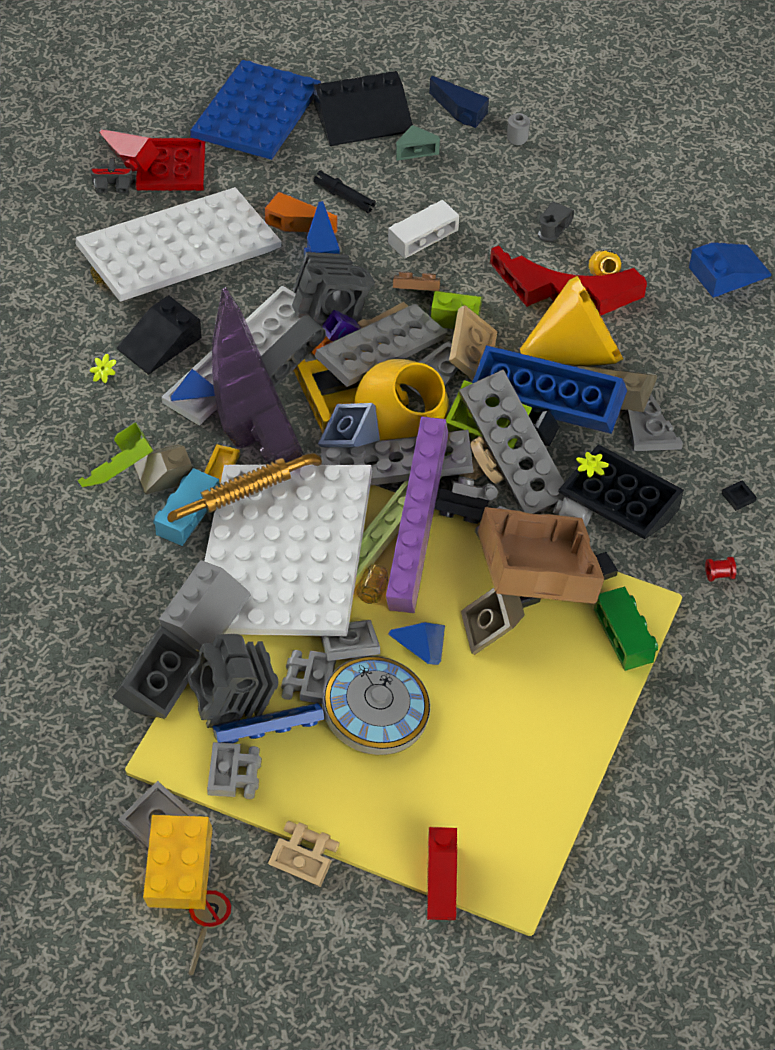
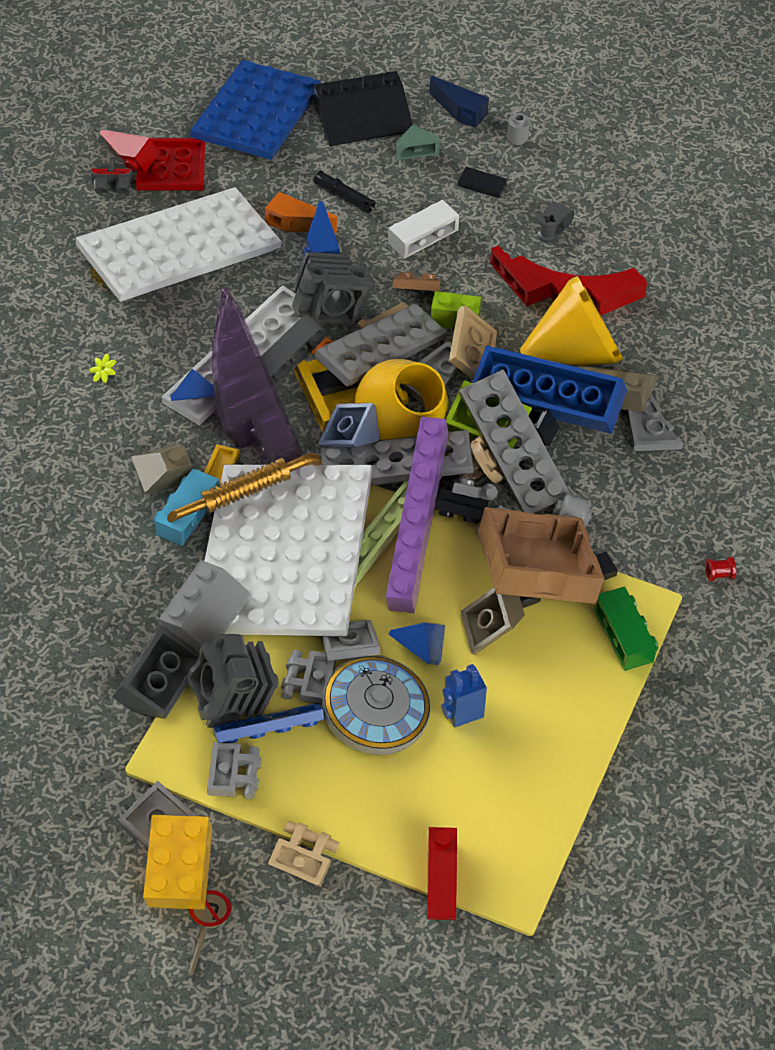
lime piece [77,422,153,487] -> none
black slope [117,295,202,375] -> none
dark purple brick [322,310,362,342] -> none
clear yellow brick [356,564,388,604] -> none
black slope [558,444,684,540] -> none
neon yellow plant [576,452,609,477] -> none
yellow head [589,250,622,276] -> none
blue slope [689,243,772,298] -> none
black tile [721,480,757,511] -> none
none -> blue hinge [441,664,487,728]
none -> black tile [458,167,507,198]

